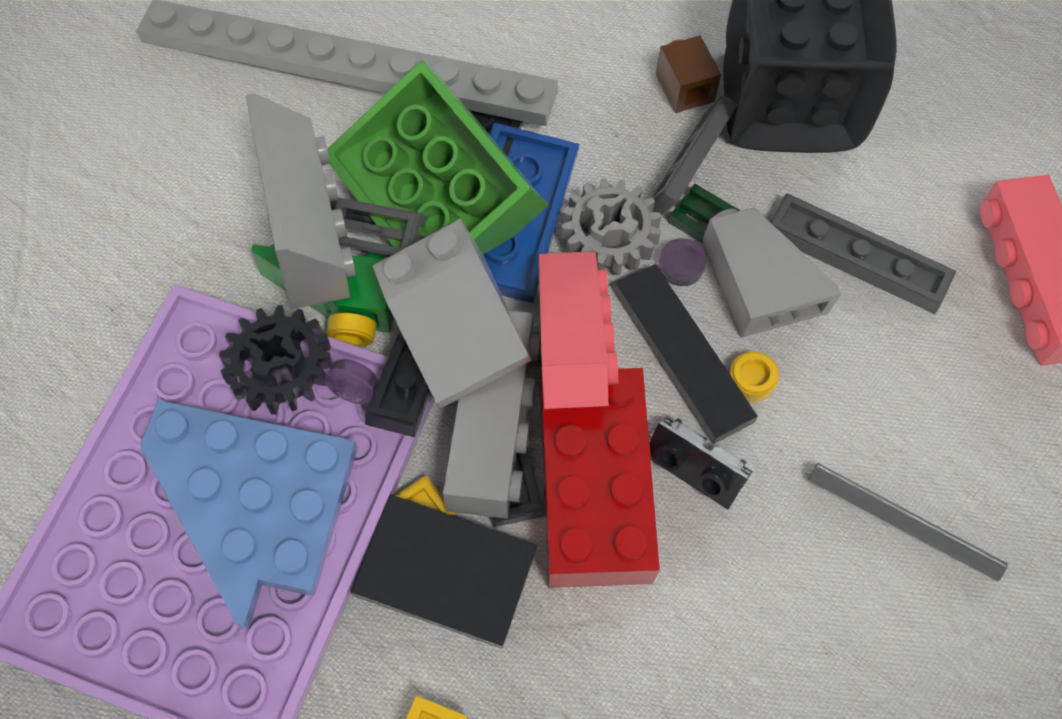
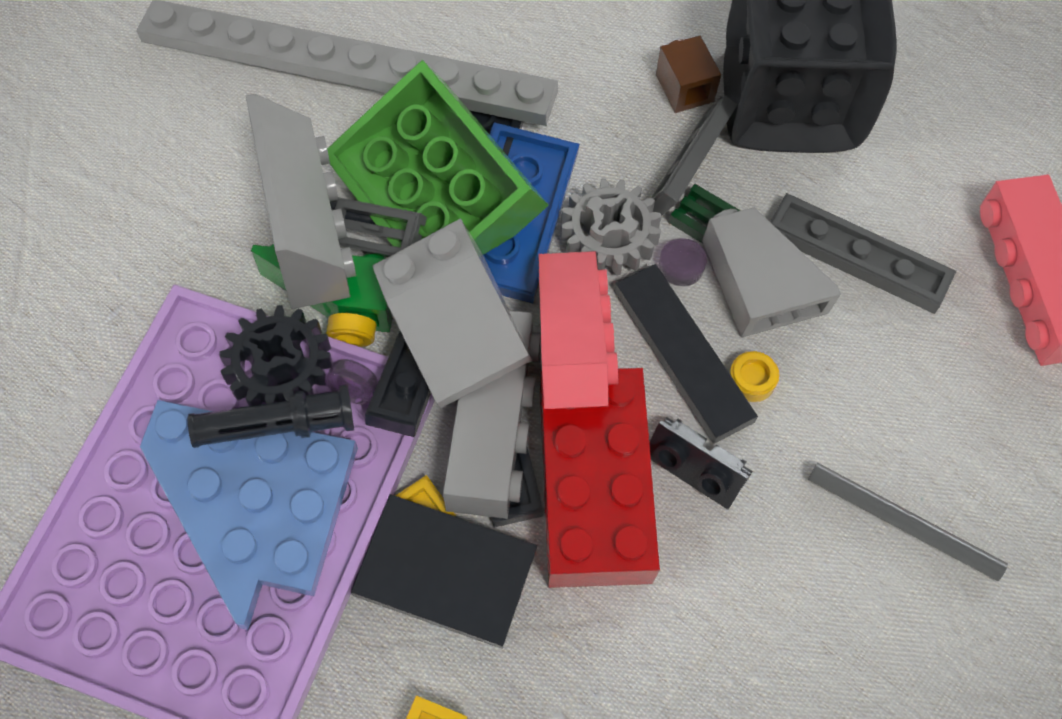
none -> black pin [188,384,354,448]

